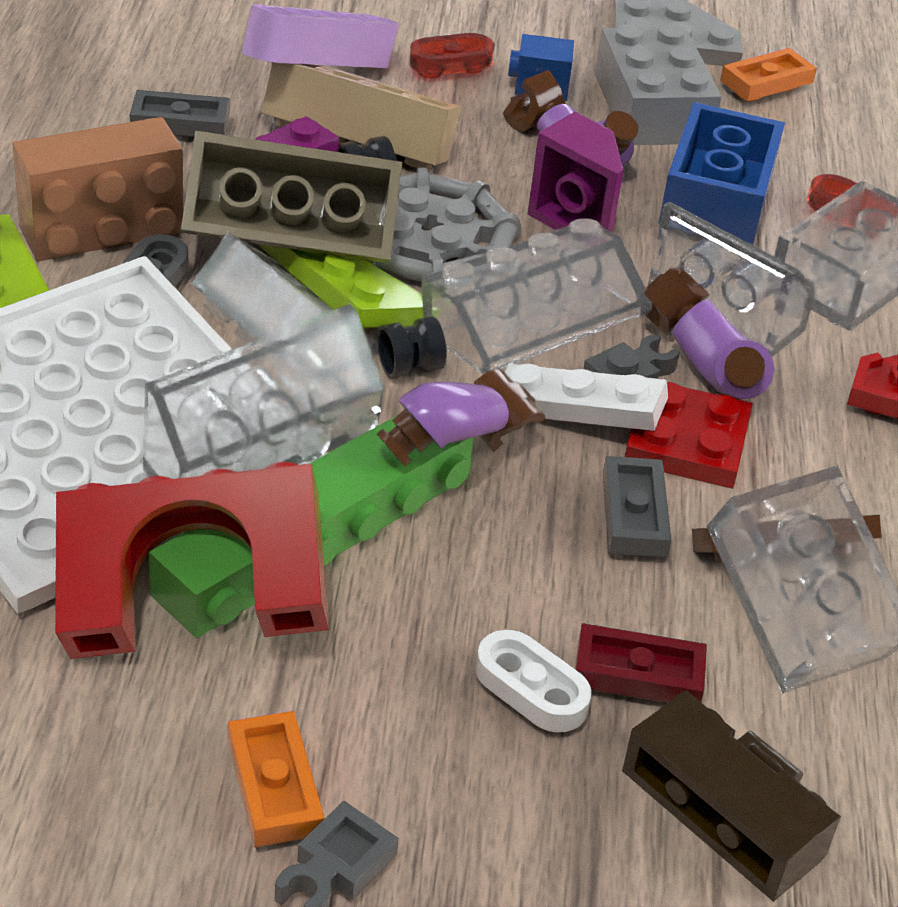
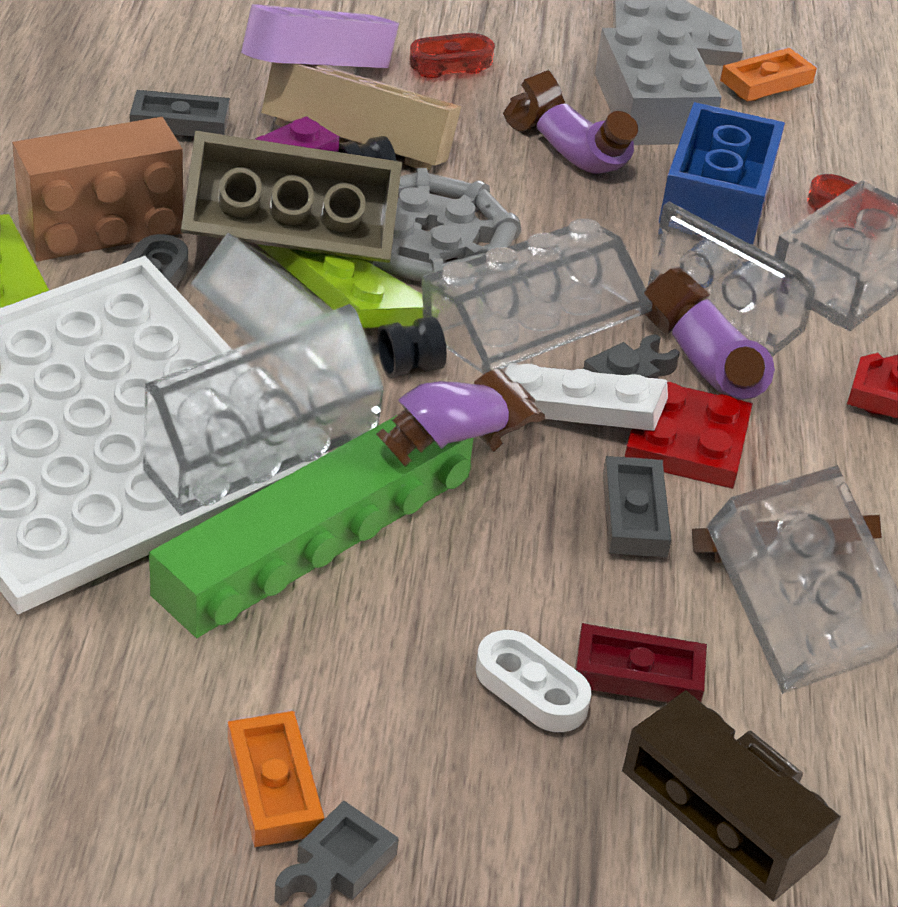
red arch [55,462,329,659] -> none
blue brick [508,34,574,101] -> none
magenta slope [527,111,624,256] -> none

